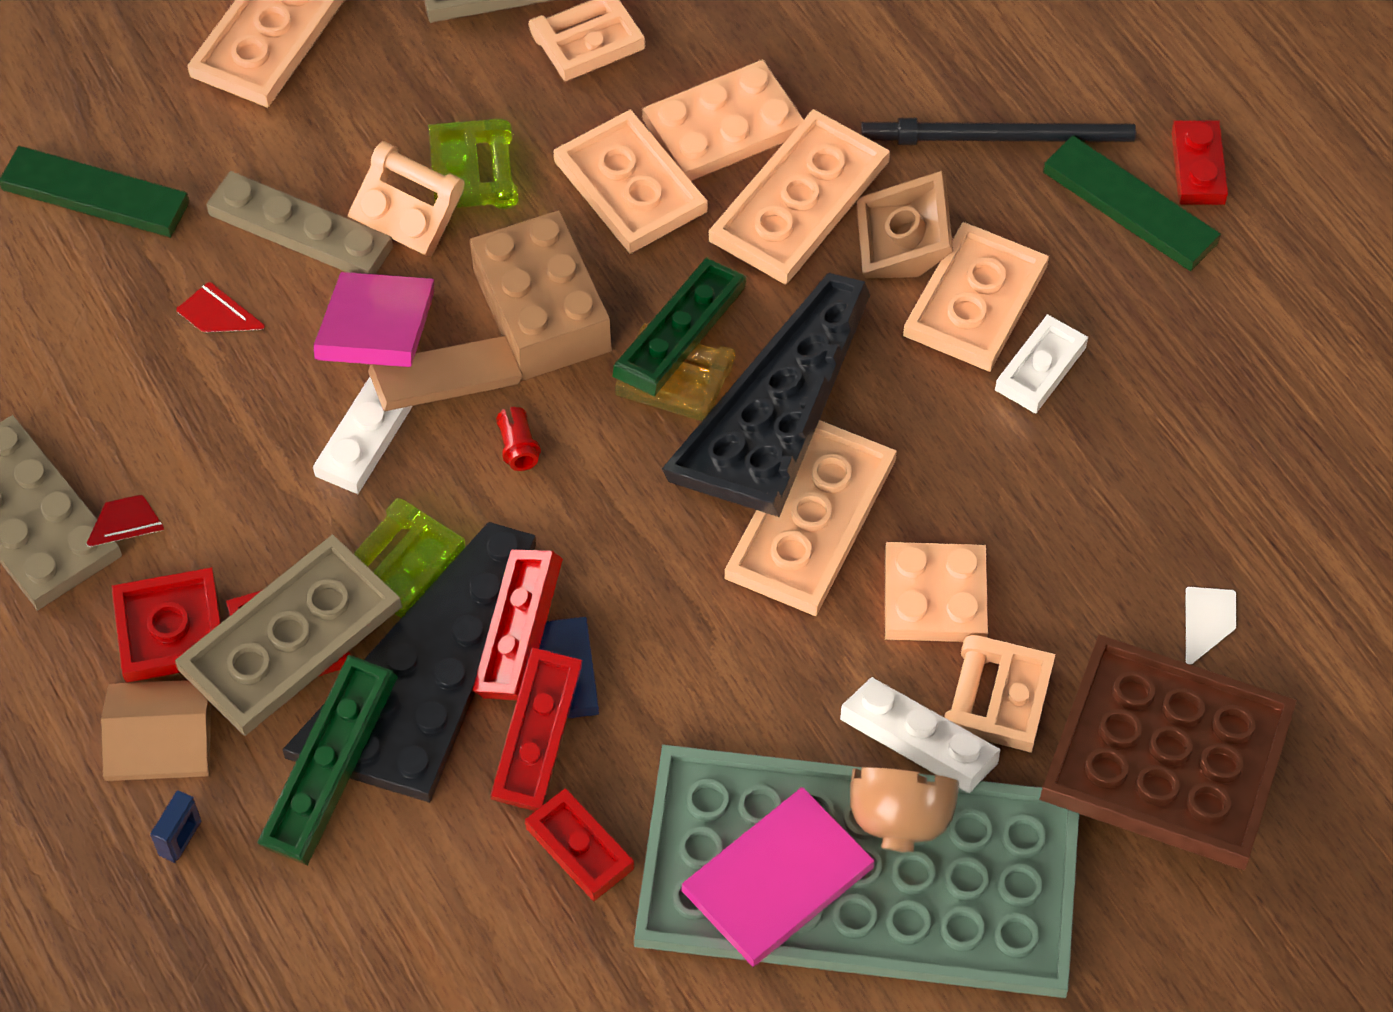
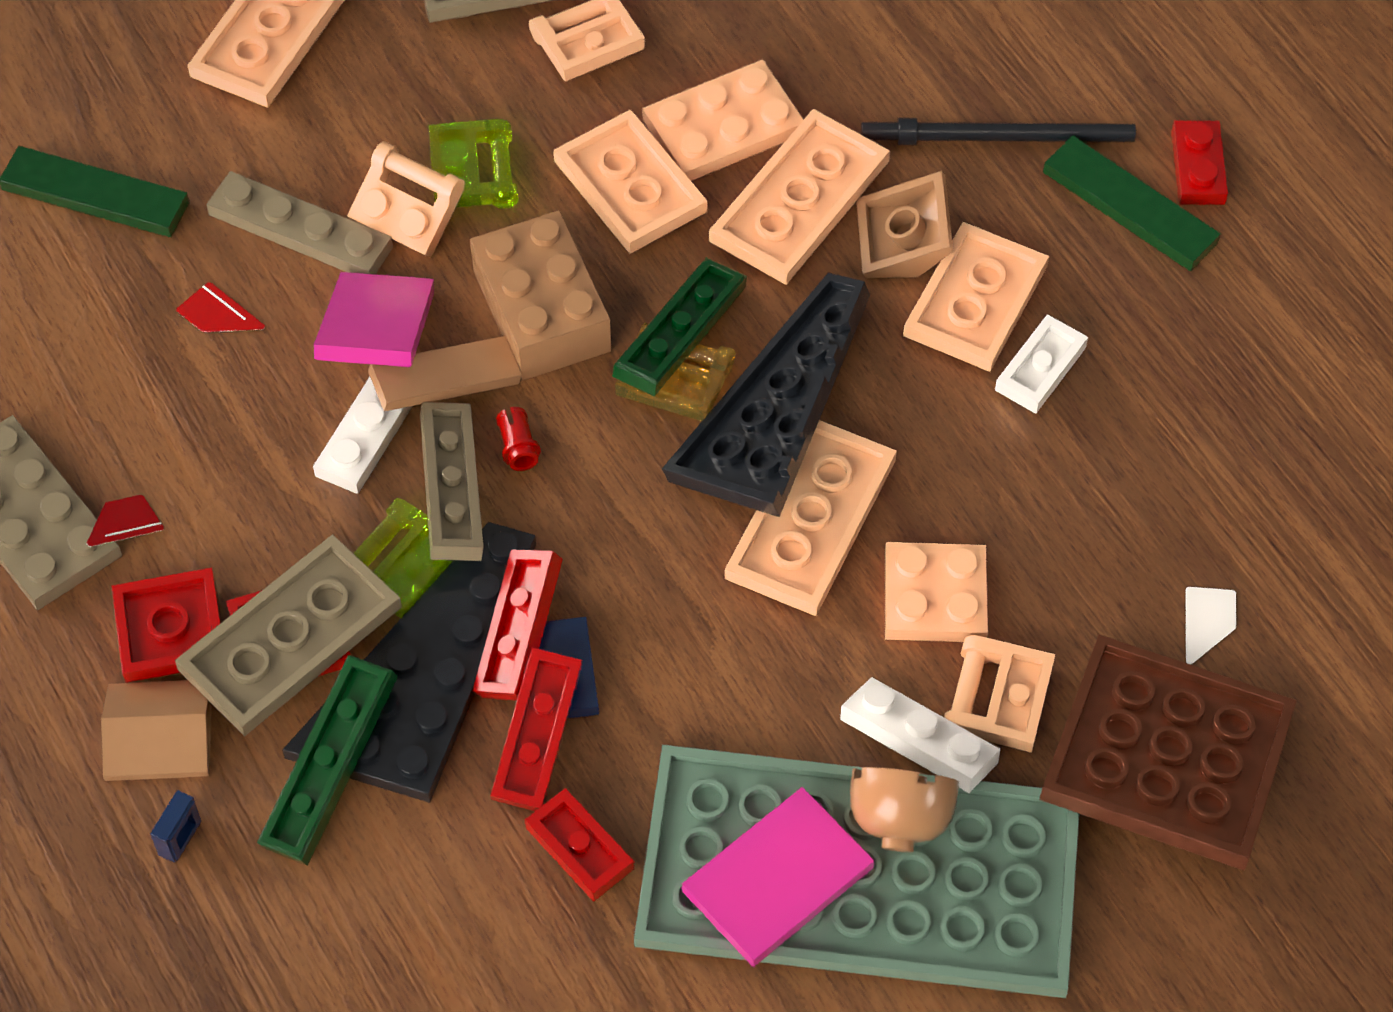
none -> dark tan plate [420,402,483,561]

